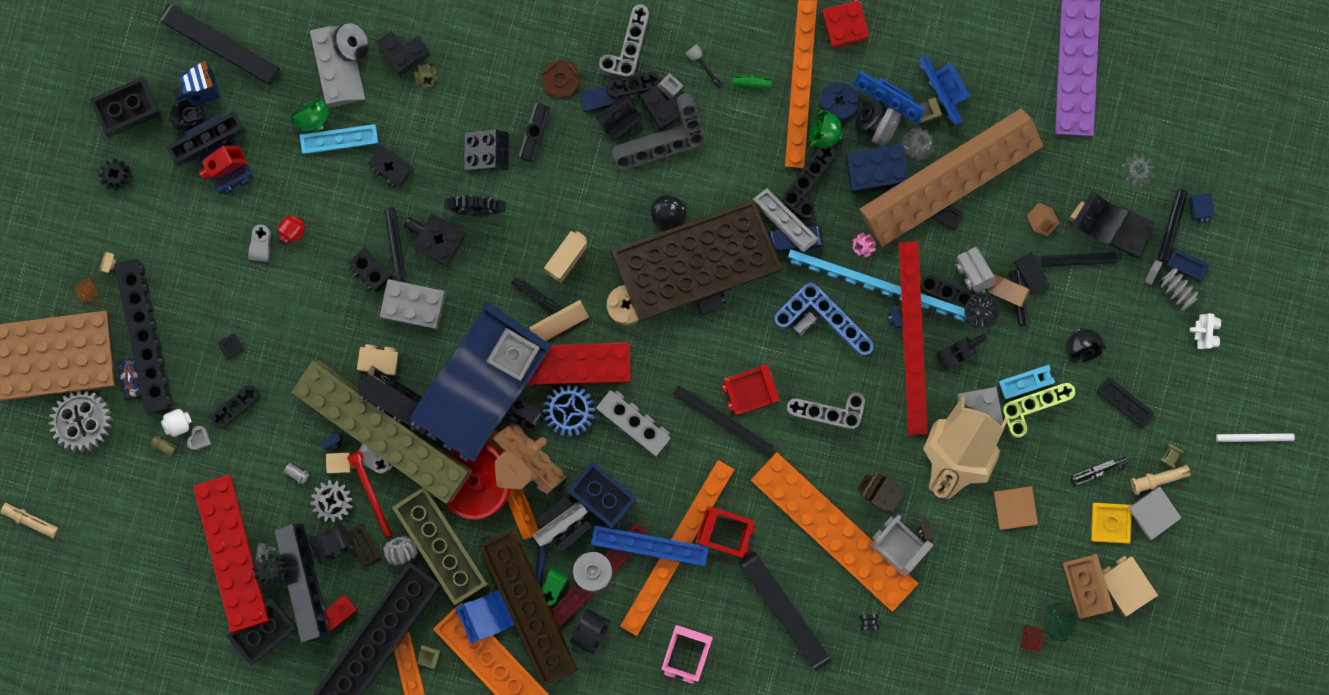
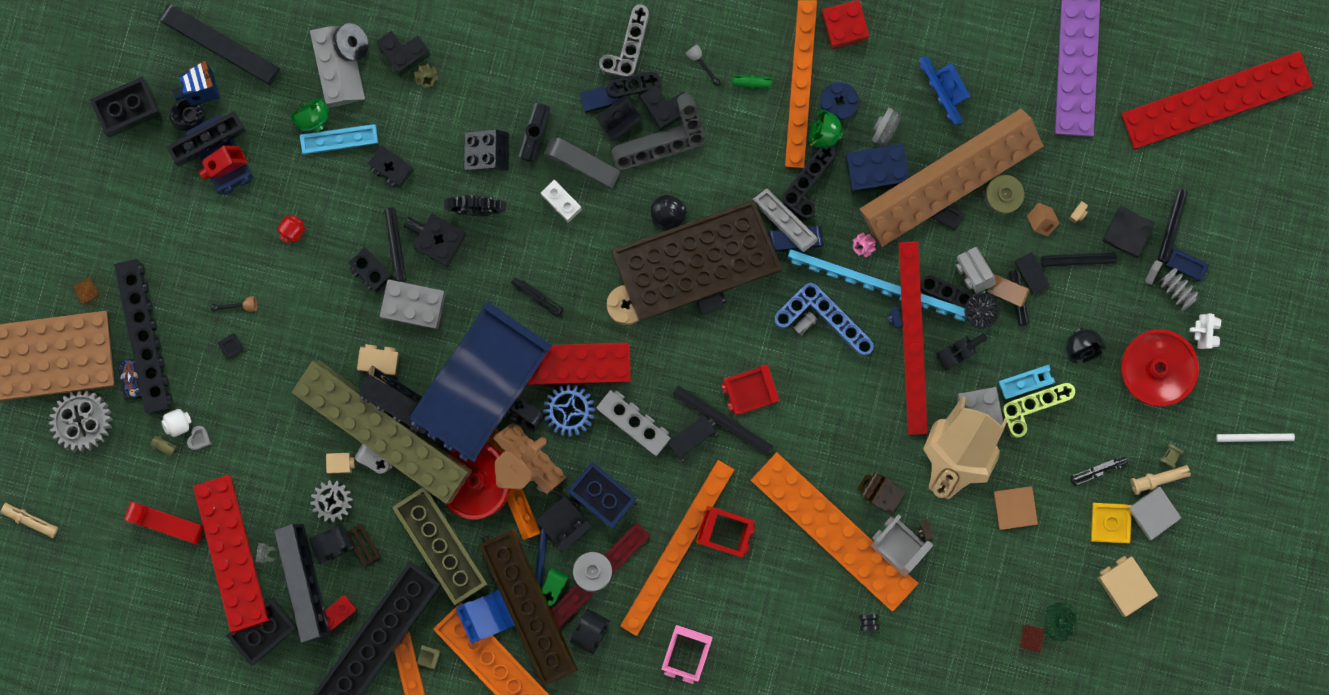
black gear [99,159,132,192] -> none
tan plate [99,252,116,273] -> none
black beam [211,385,259,428] -> none
light grey piece [248,224,271,262] -> none
black gear [252,553,286,587] -> none
light grey pin [284,463,310,485] -> none
dark blue plate [320,433,343,451] -> none
red piece [347,451,392,538] -> none
light grey gear [383,536,417,565] -> none
light grey tile [486,328,540,381] -> none
tan tile [529,300,589,341] -> none
light grey plate [532,501,587,547] -> none
reddish brown tile [541,60,579,99] -> none
tan brick [544,231,588,283] -> none
blue plate [591,526,709,566] -> none
light grey plate [657,73,683,99] -> none
black beam [739,551,832,671] -> none
light grey beam [786,393,865,430] -> none
blue bracket [853,71,925,123] -> none
black wheel [855,100,884,133] -> none
clear gear [903,127,936,161] -> none
olive panel [918,97,942,125] -> none
medium nougat plate [1063,554,1114,619] -> none
black bracket [1073,192,1130,245] -> none
black tile [1097,377,1154,428] -> none
clear gear [1122,154,1155,187] -> none
dark blue brick [1189,193,1215,223] -> none
none -> red beam [124,501,204,545]
none -> hinge [210,296,257,312]
none -> white brick [541,180,582,223]
none -> dark grey beam [543,137,621,189]
none -> black brick [667,415,719,463]
none -> olive piece [983,175,1024,215]
none -> red plate [1121,51,1313,150]
none -> red dish [1121,329,1199,407]

